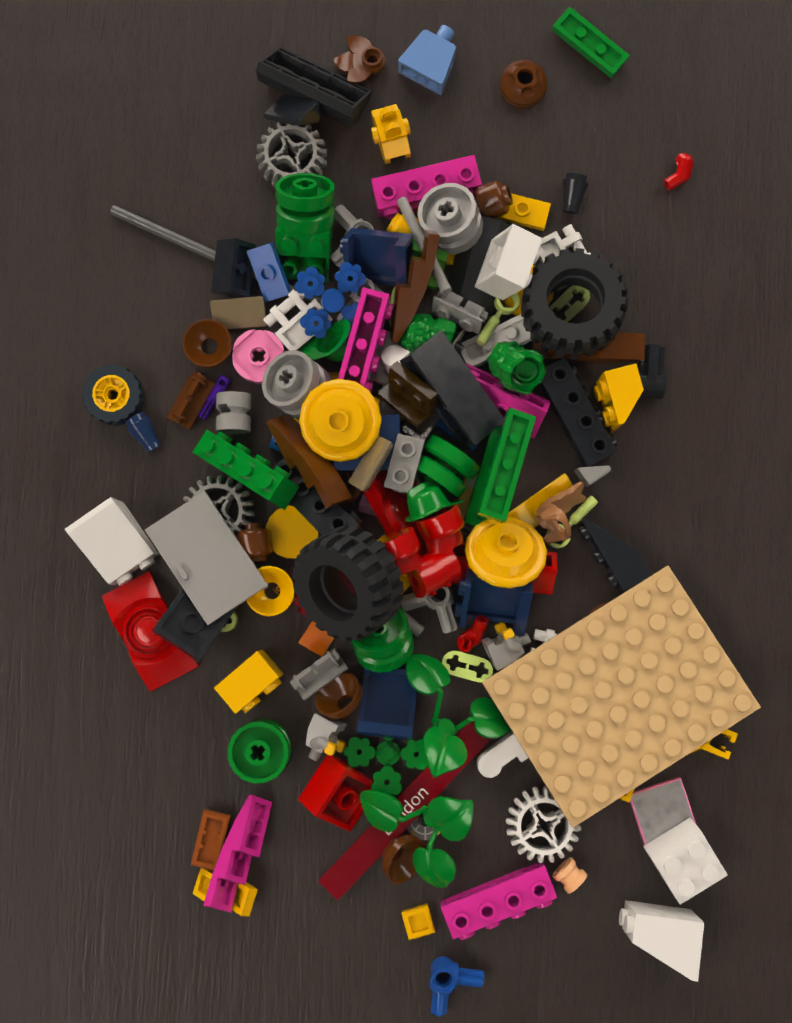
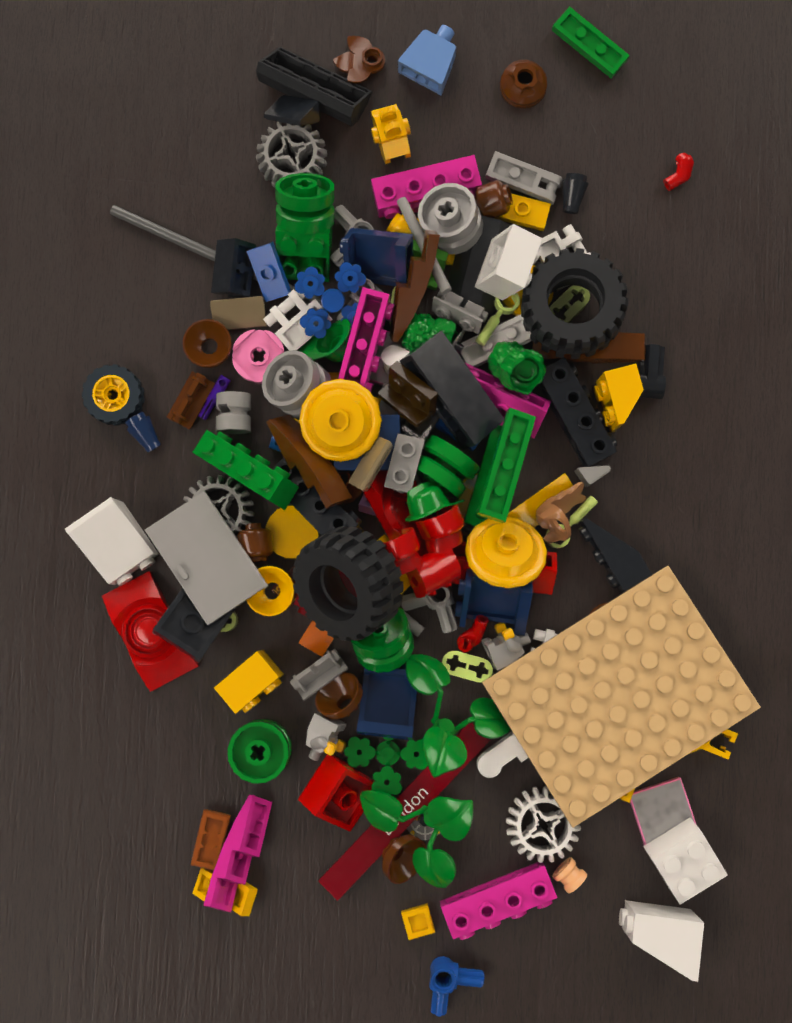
none -> light grey plate [485,151,563,205]

